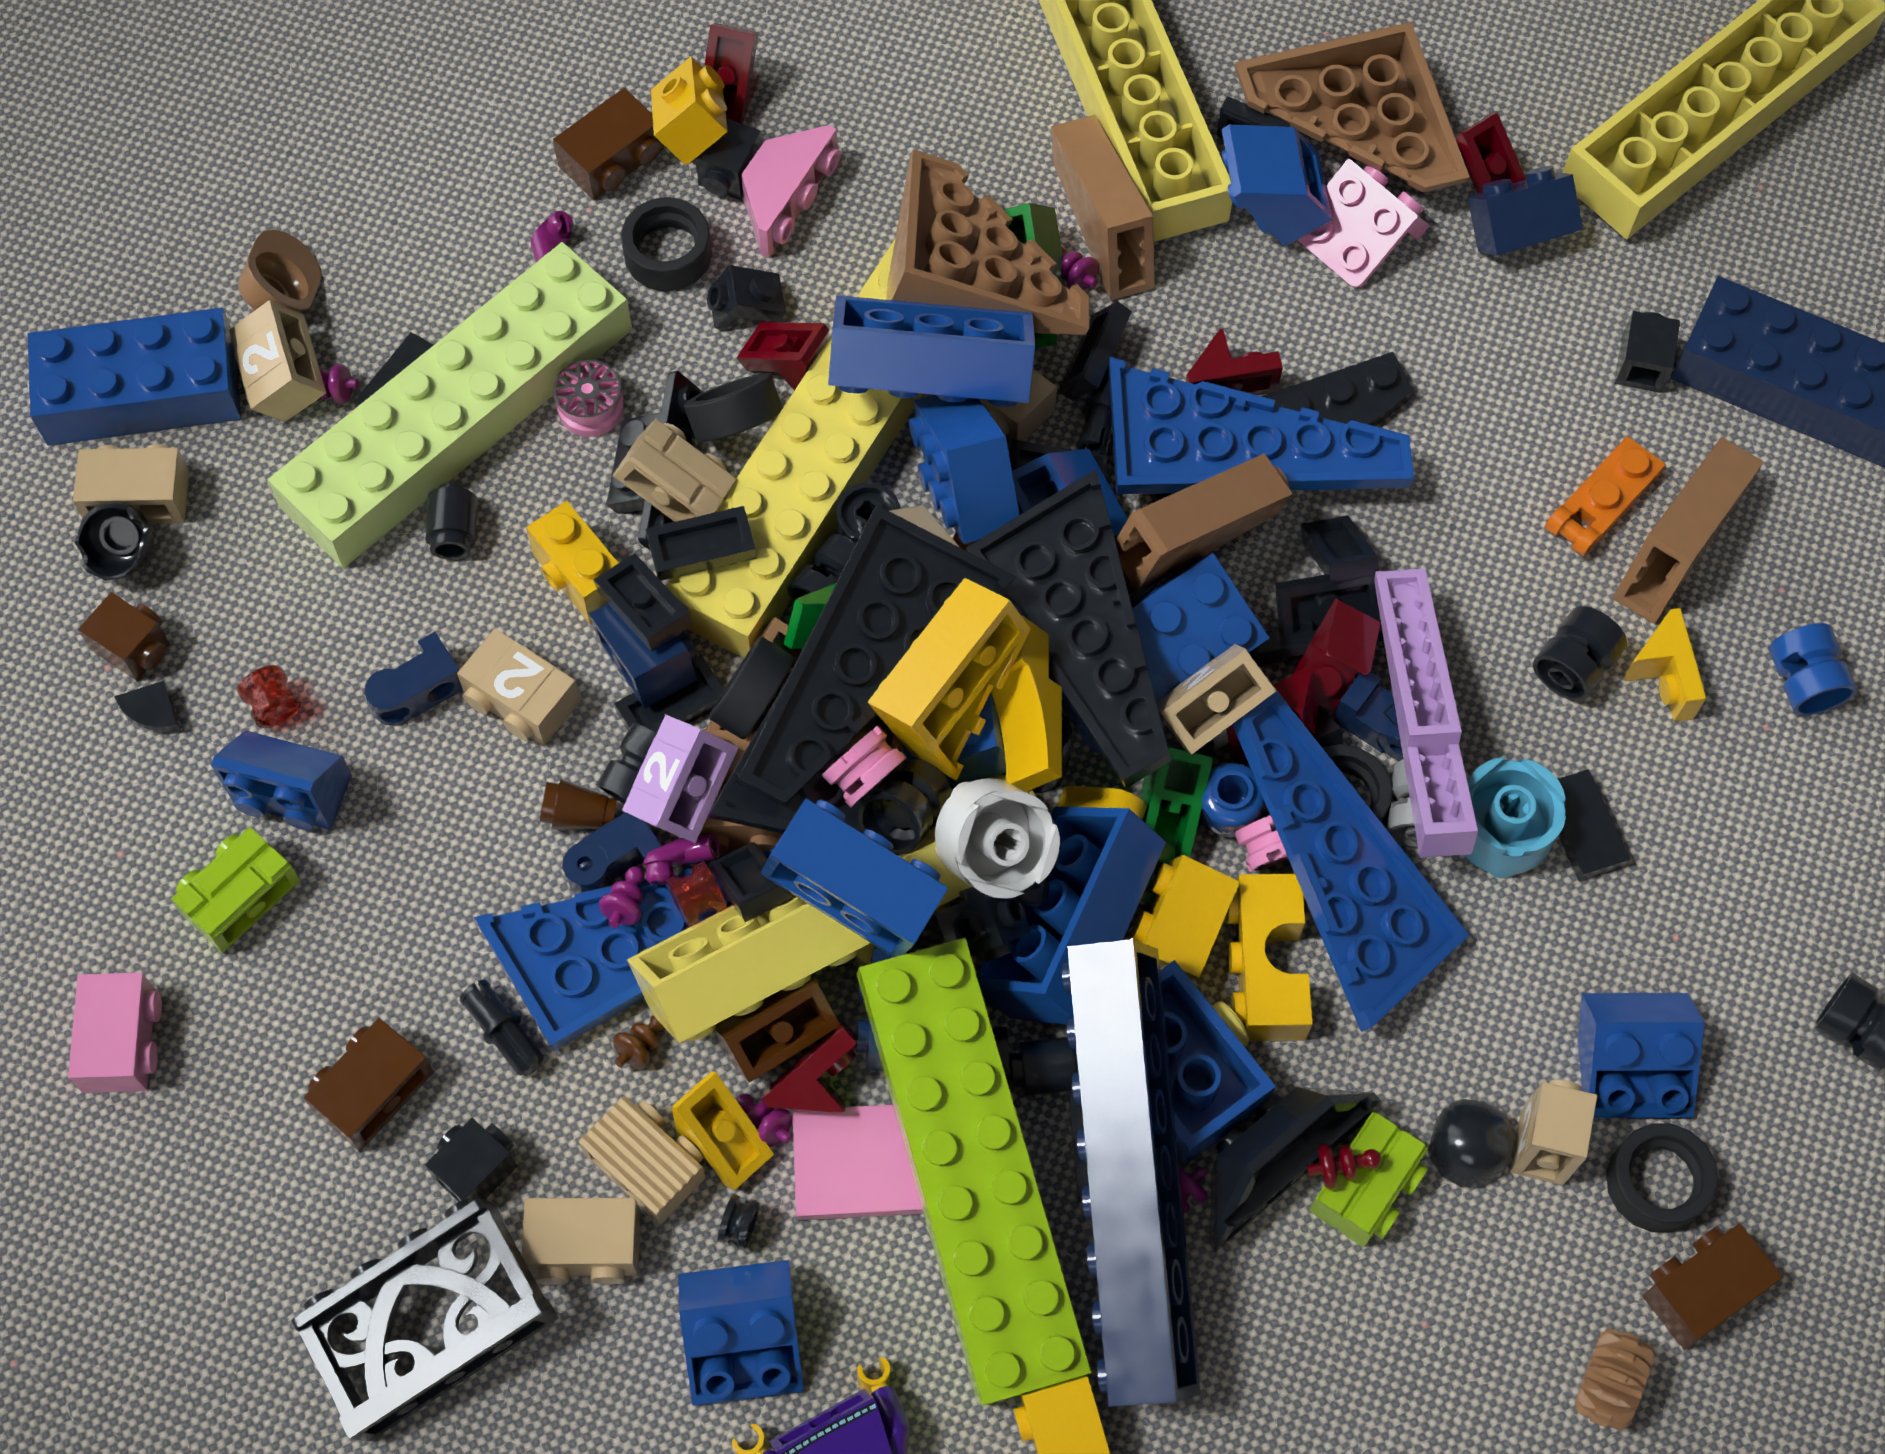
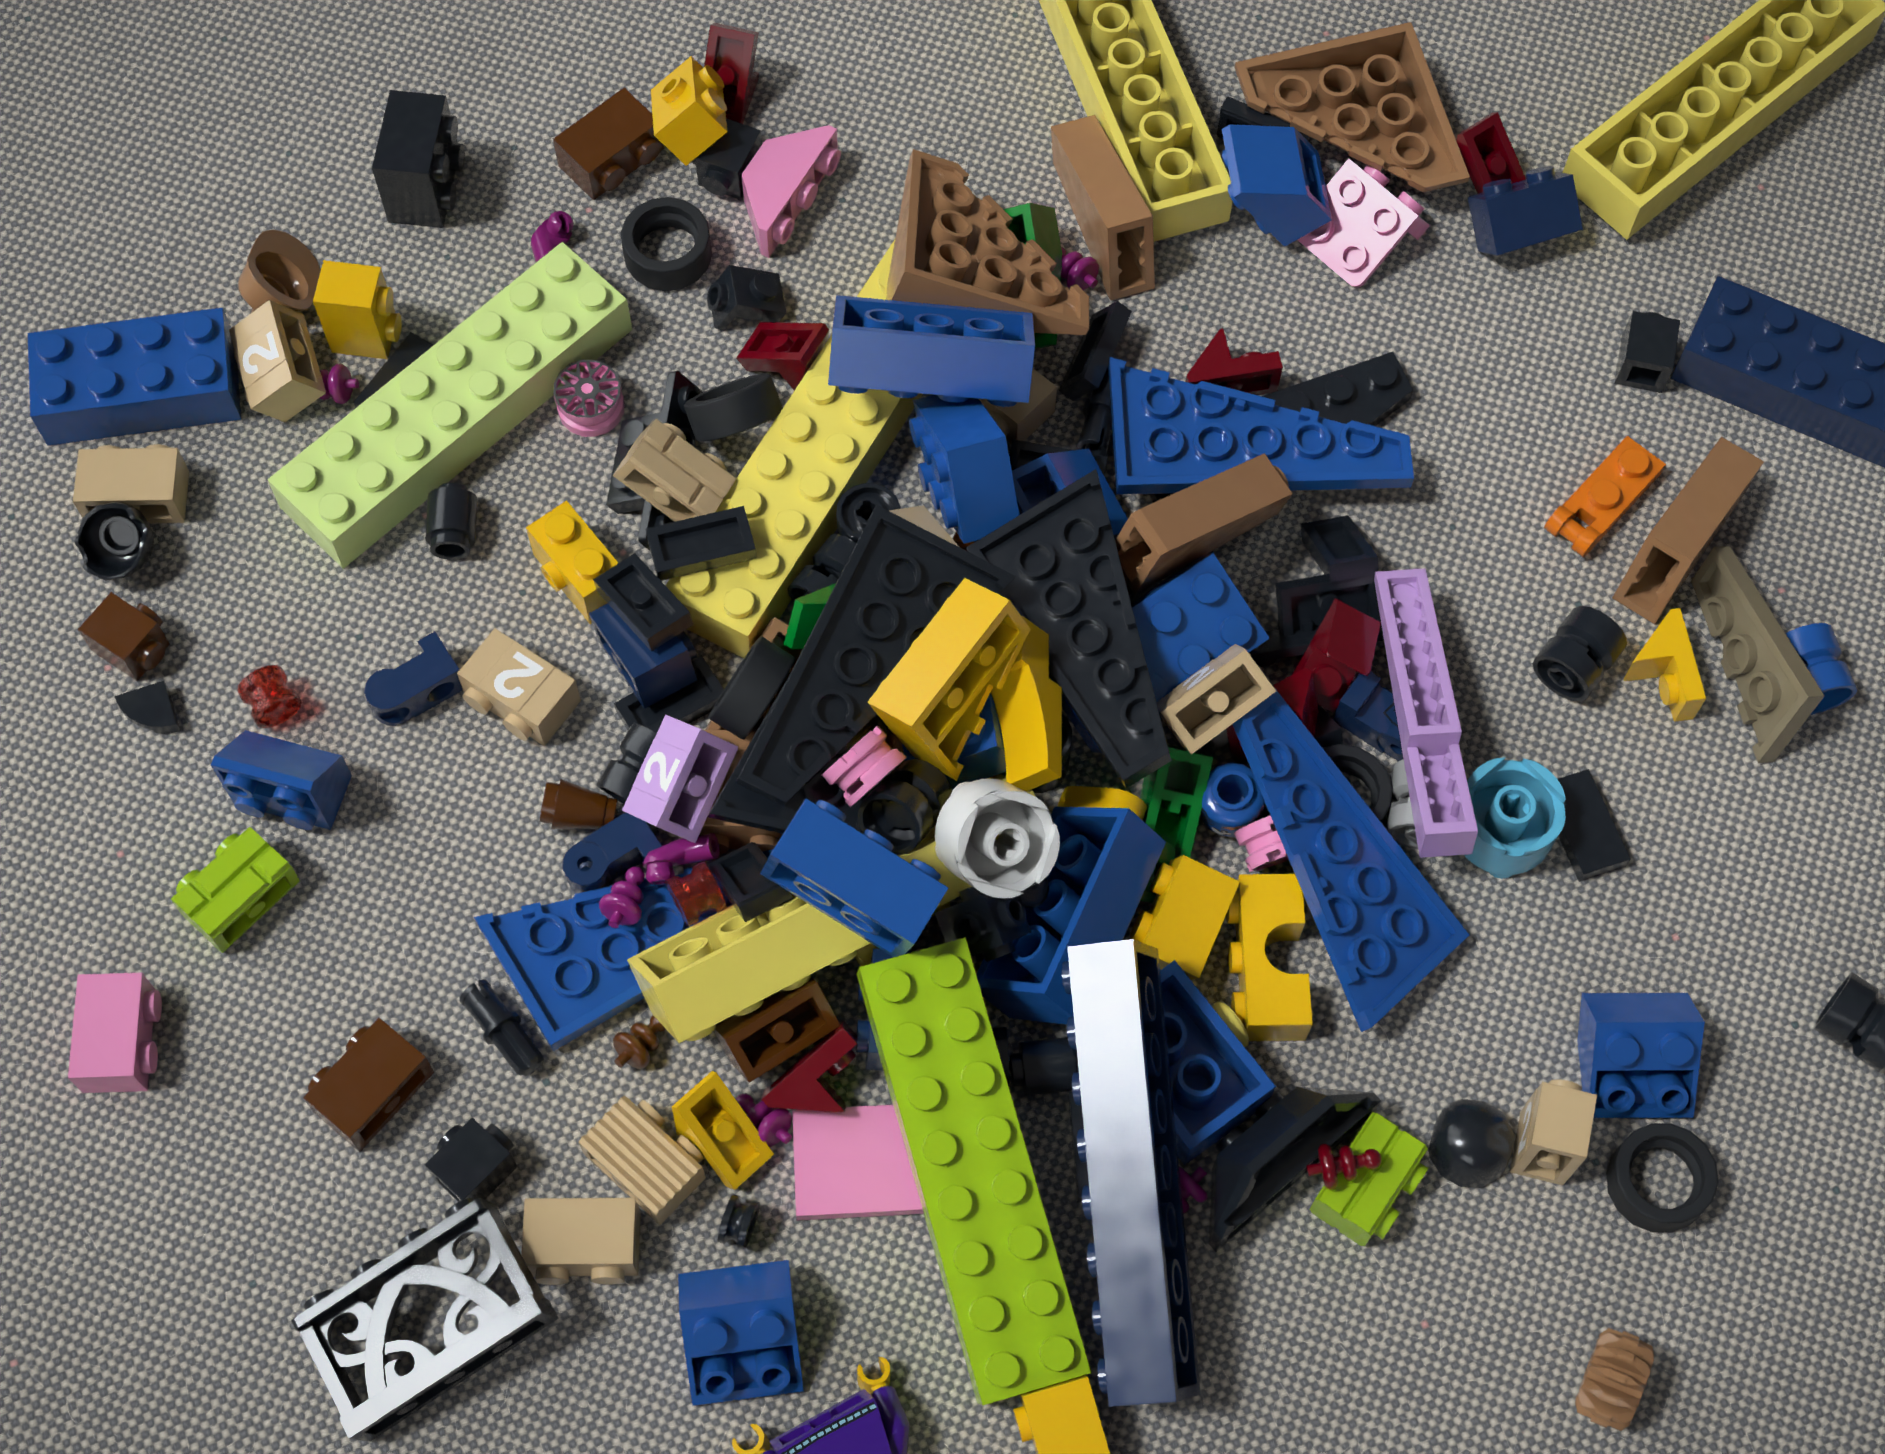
reddish brown brick [1642,1223,1784,1350] -> none
none -> yellow brick [313,260,402,359]
none -> black brick [372,90,465,228]
none -> dark tan wing [1691,546,1824,763]

